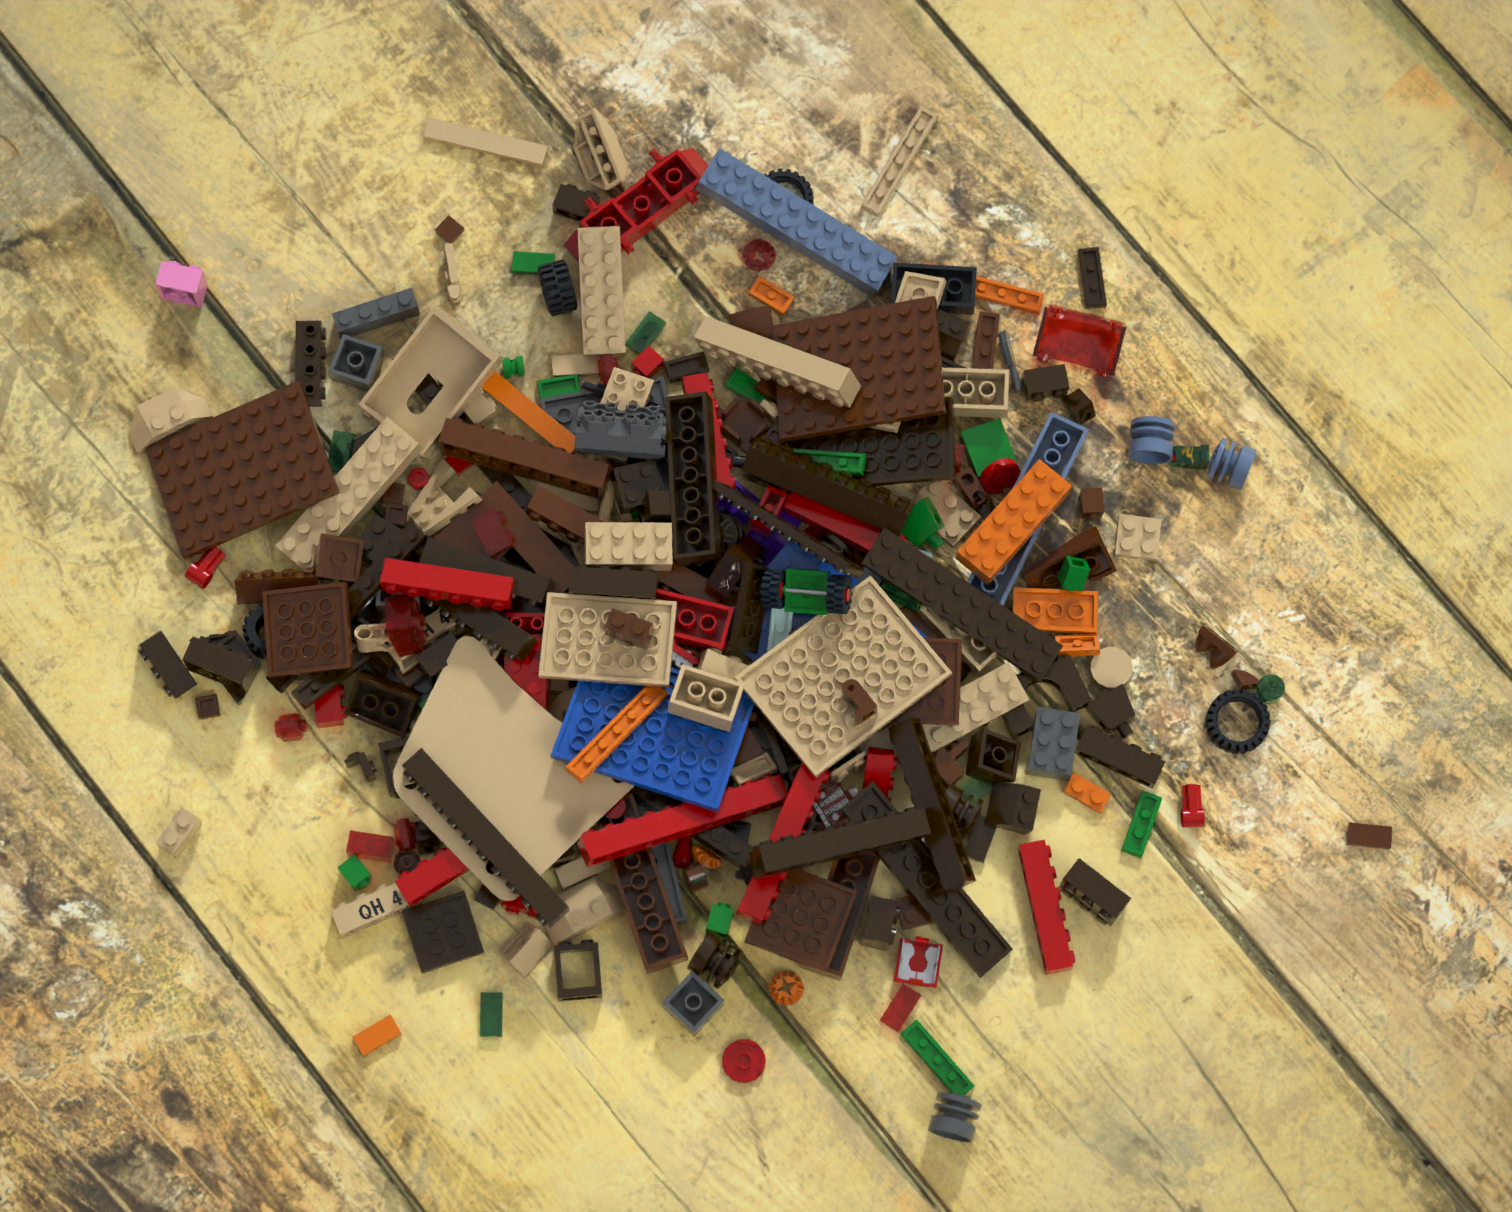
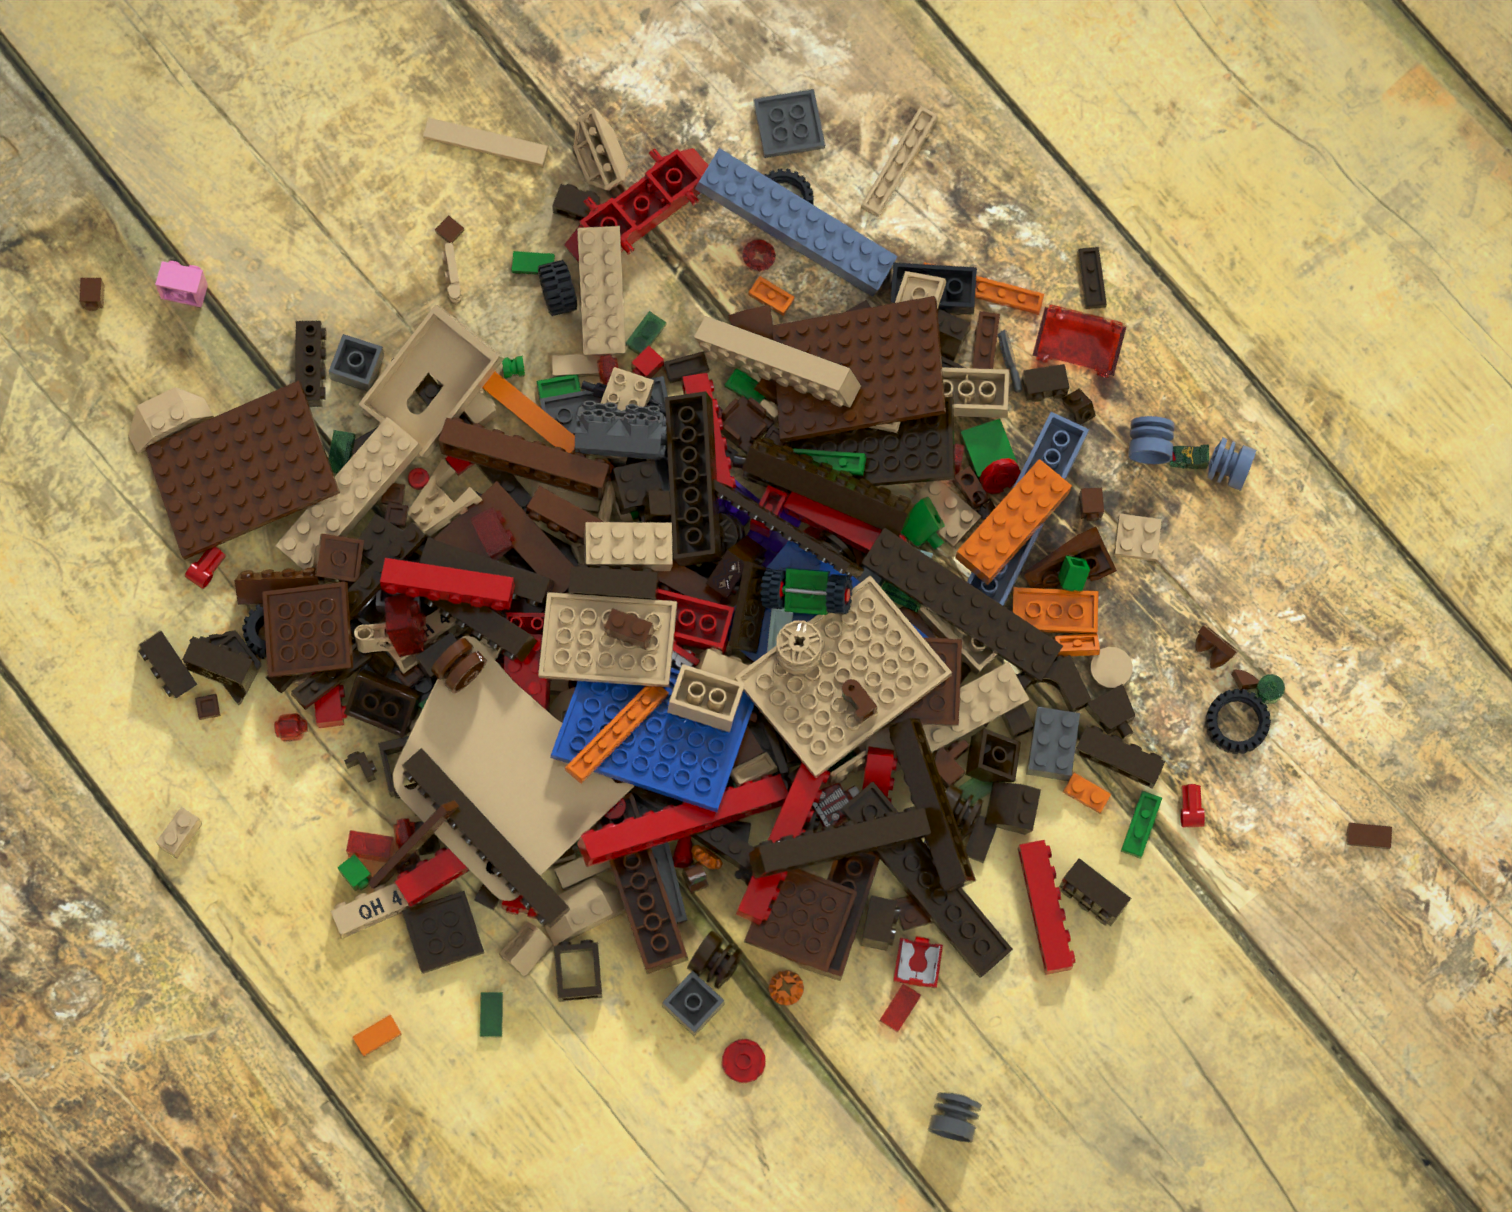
dark grey brick [332,288,420,340] -> none
green brick [706,902,734,938] -> none
green tile [900,1020,975,1096] -> none
none -> reddish brown brick [79,278,105,311]
none -> reddish brown tile [368,800,459,889]
none -> reddish brown wheel [431,638,487,693]
none -> dark grey plate [753,89,825,158]
none -> tan wheel [776,621,822,675]

